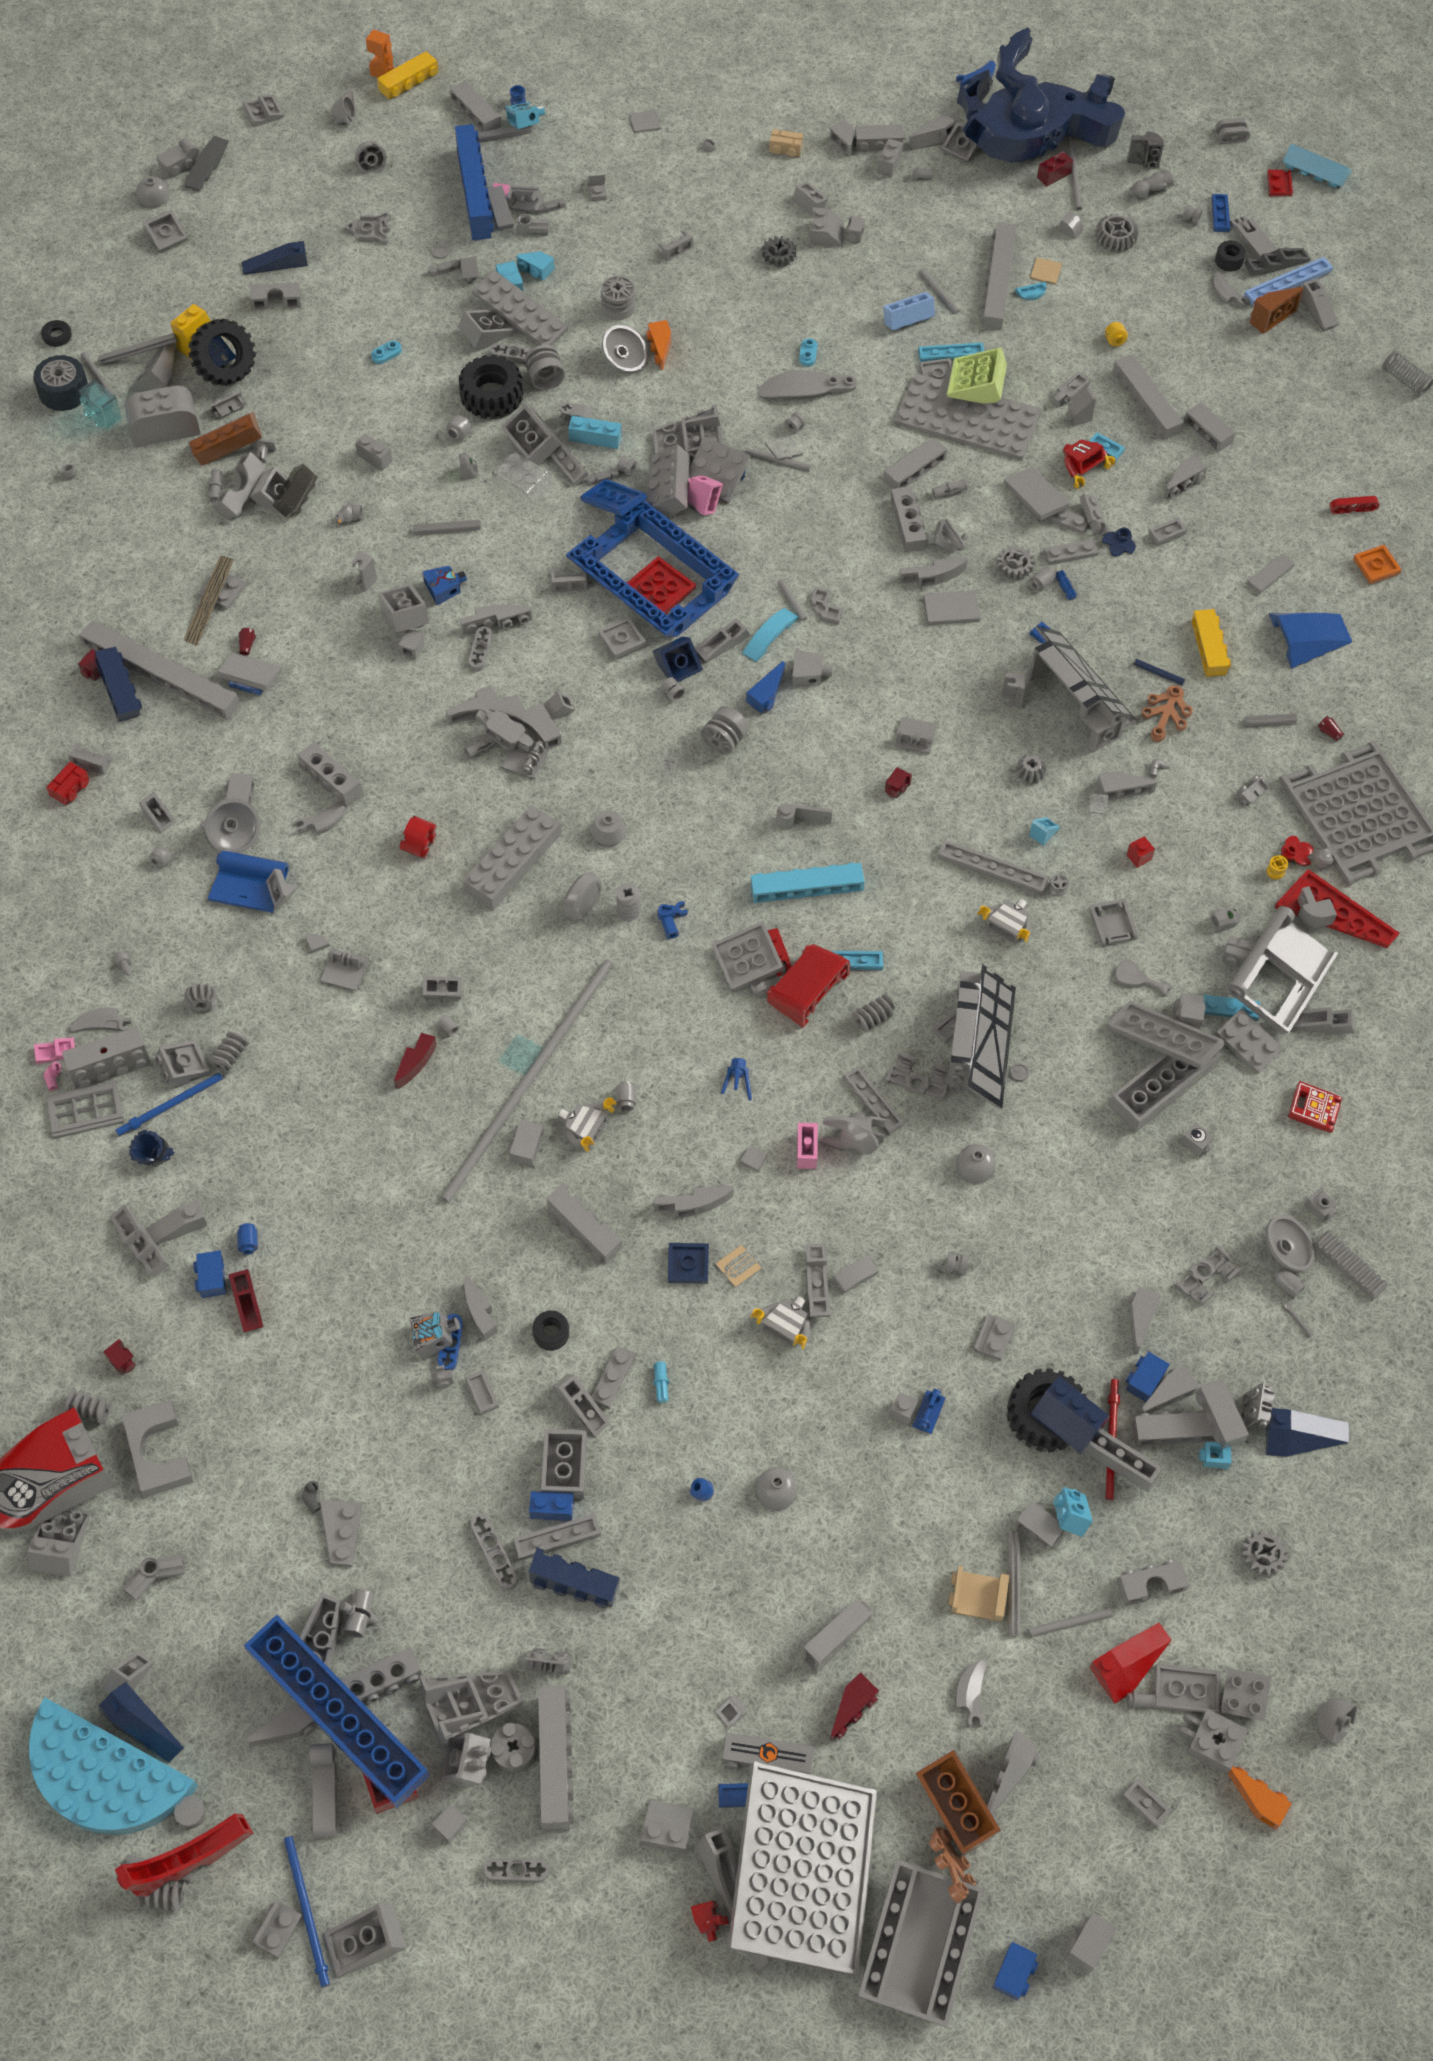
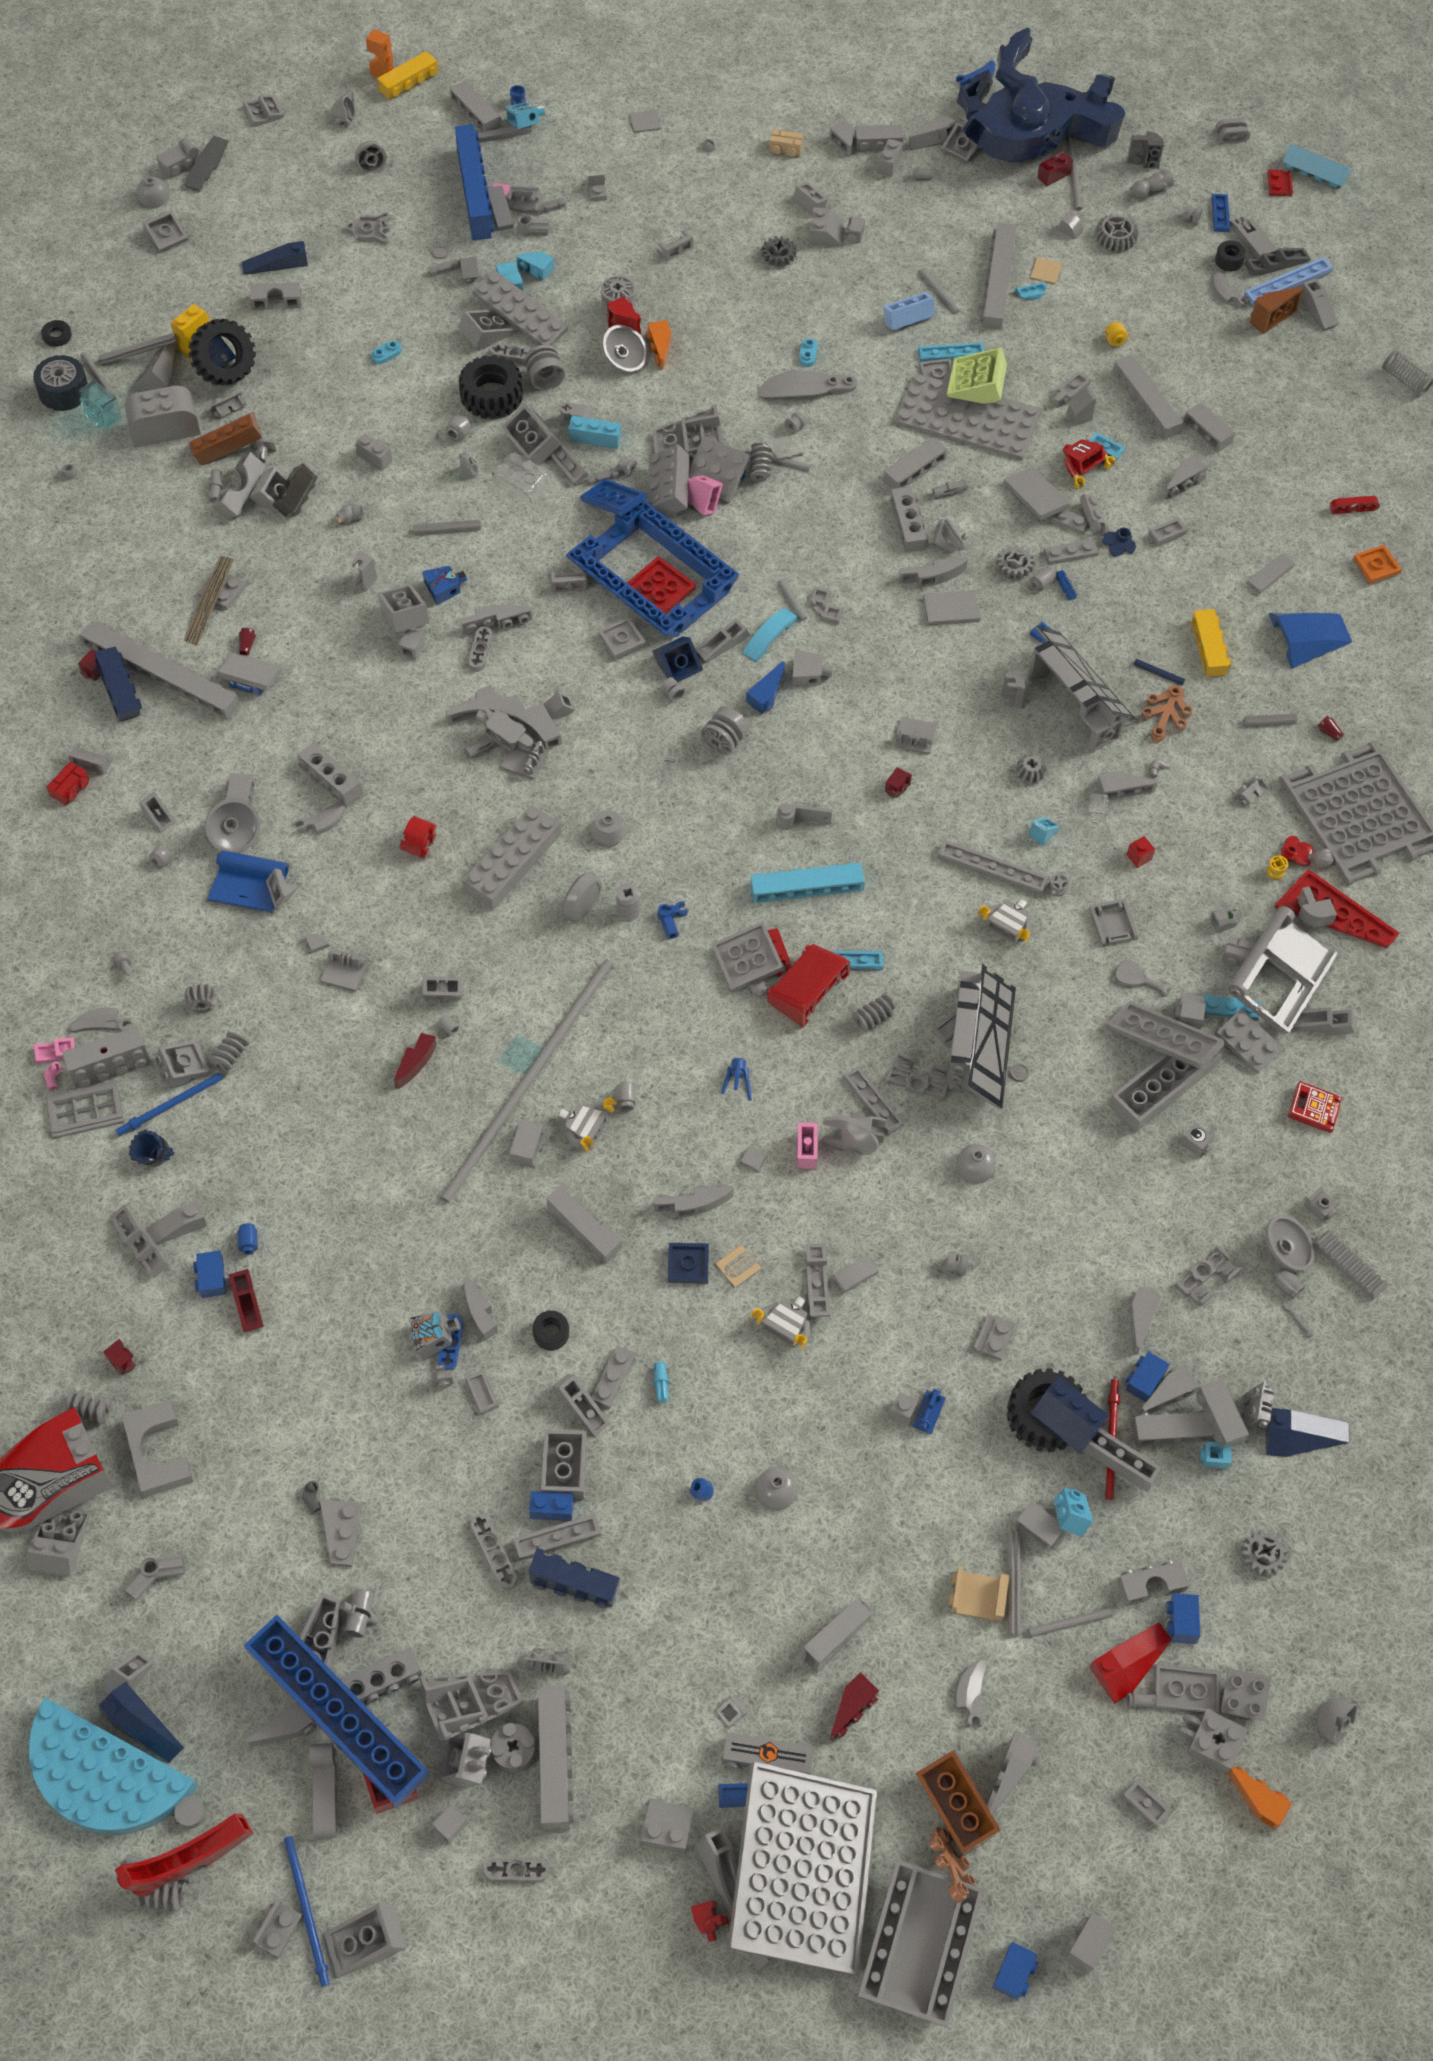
none -> red slope [607,297,642,334]
none -> light grey piece [749,443,772,481]
none -> blue brick [1166,1593,1201,1644]

